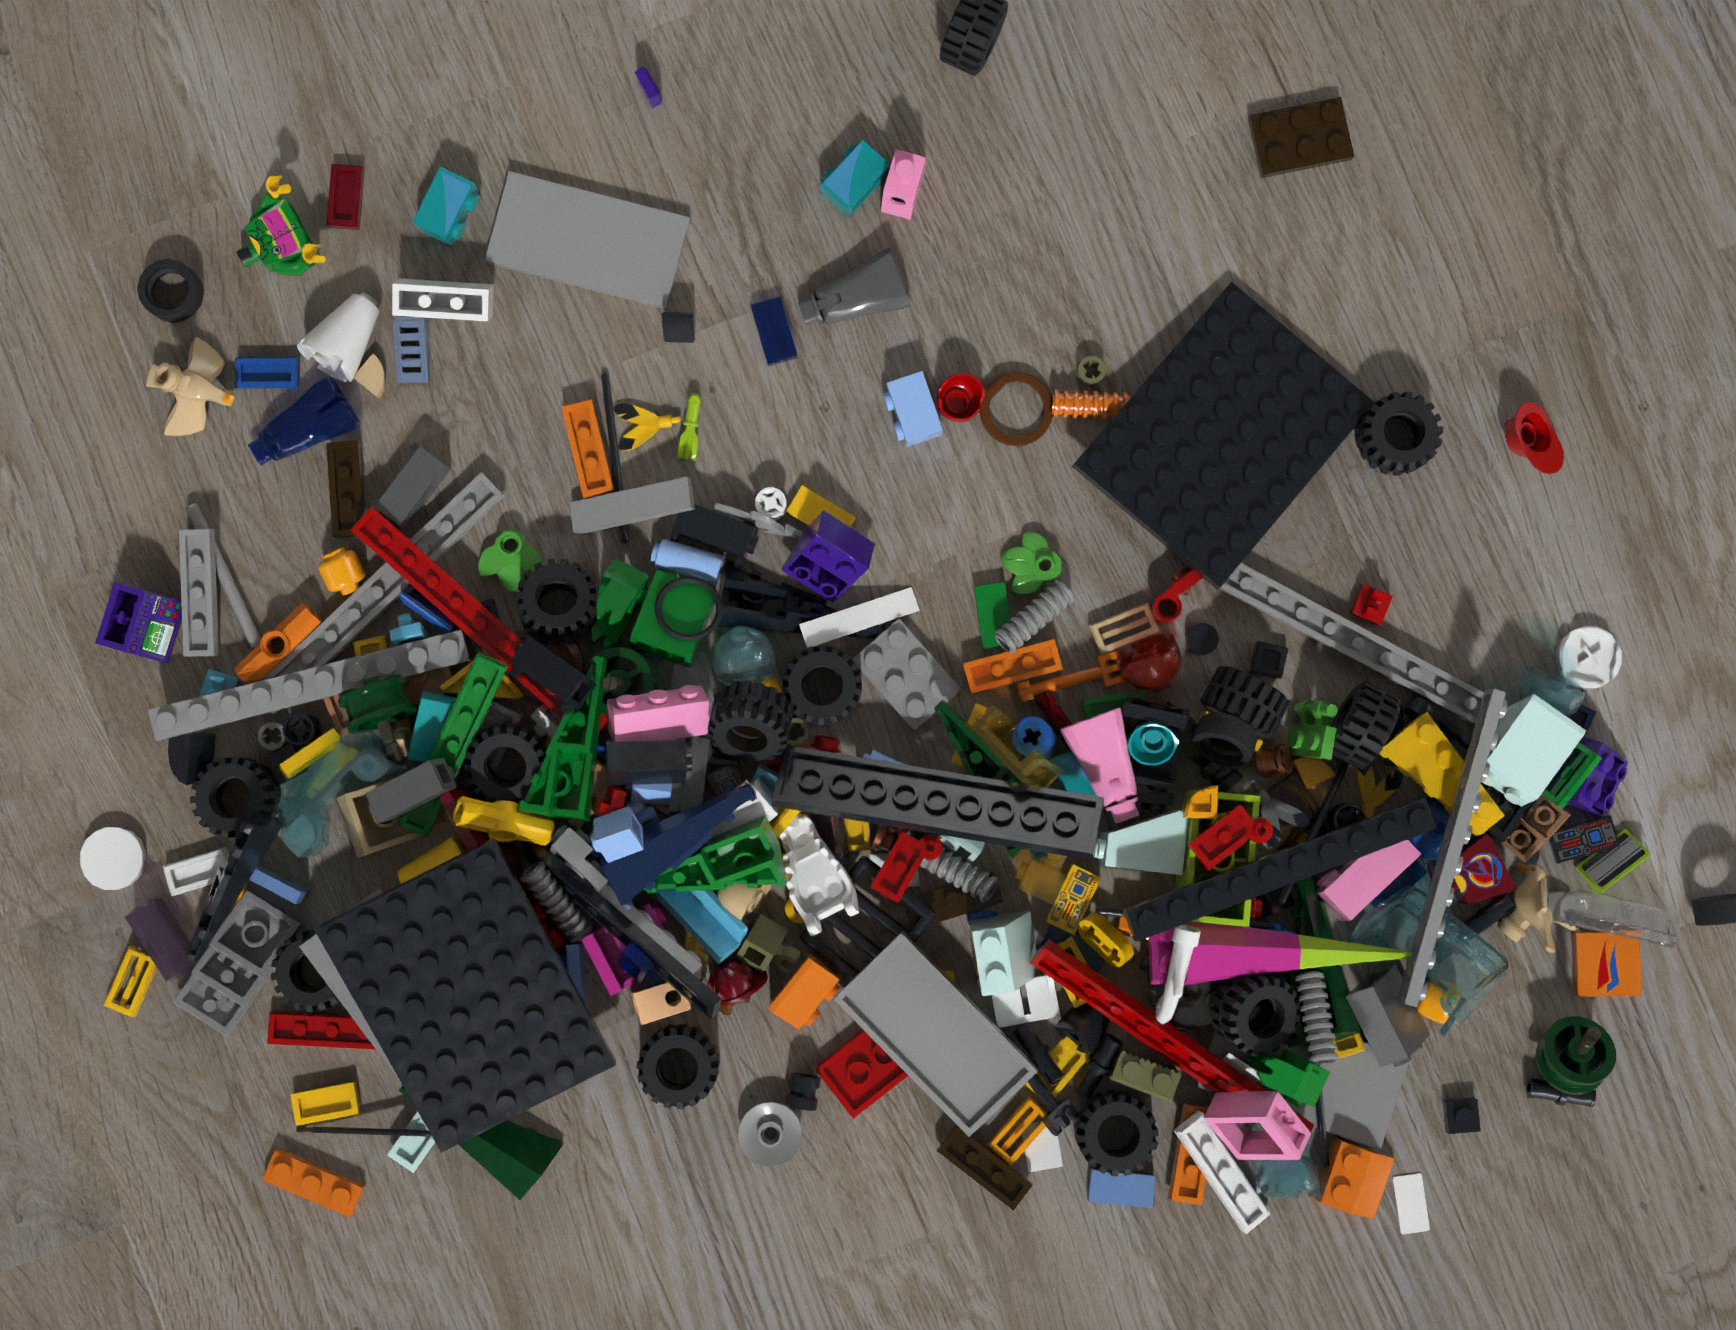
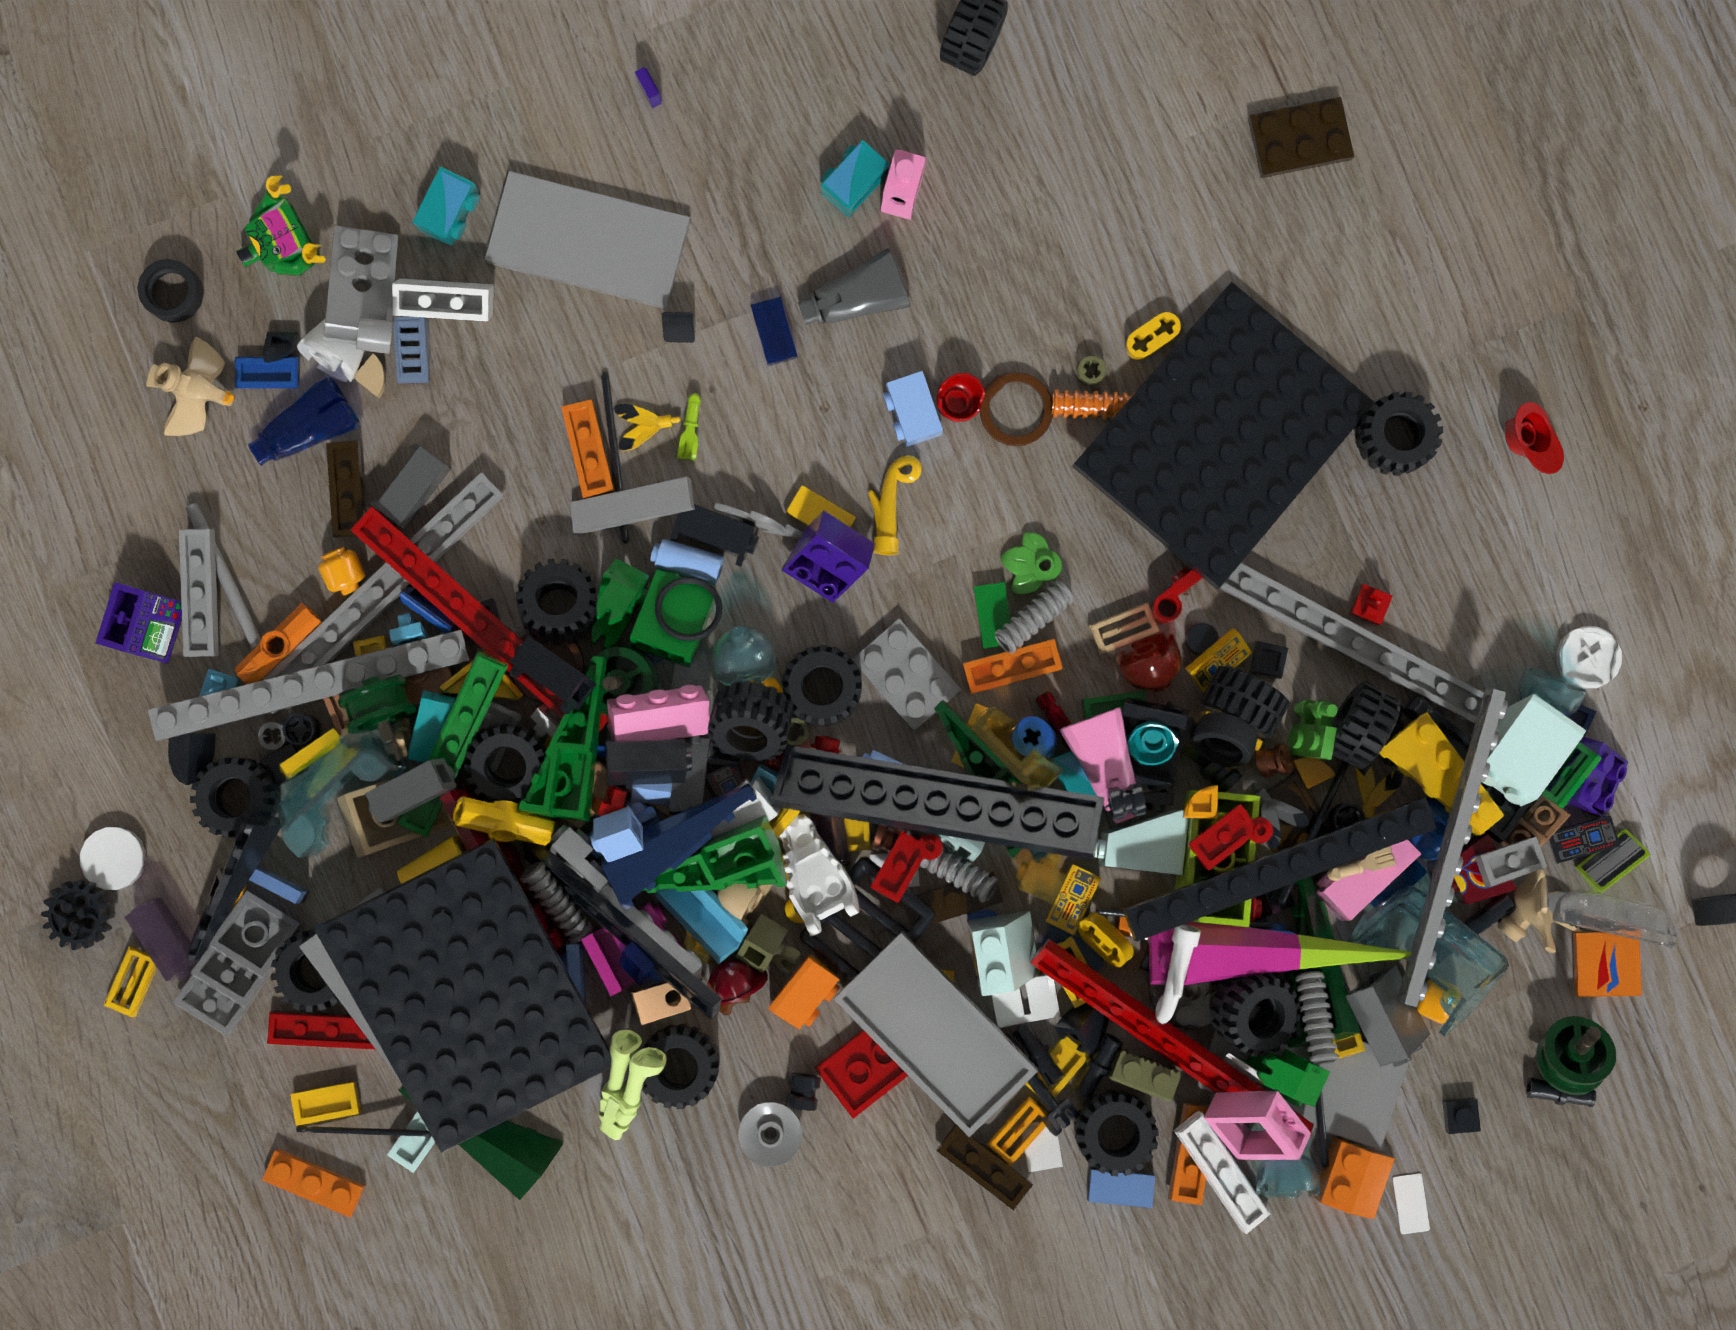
white tile [163,847,229,896] -> none
dark red tile [326,164,365,230] -> none
bright green plate [478,529,542,592] -> none
black wedge [717,559,879,638] -> none
white wheel [755,487,787,521] -> none
white sticker [799,587,920,648] -> none
orange hinge [1017,651,1126,702] -> none
none -> black gear [41,879,115,950]
none -> black tile [262,332,301,363]
none -> light grey hinge [323,225,398,354]
none -> yellowish green piece [599,1030,667,1140]
none -> yellow plant [868,455,922,556]
none -> black wheel [1107,783,1146,820]
none -> yellow beam [1125,312,1181,360]
none -> yellow tile [1185,628,1252,693]
none -> tan piece [1327,846,1397,881]
none -> light grey plate [1475,836,1547,887]

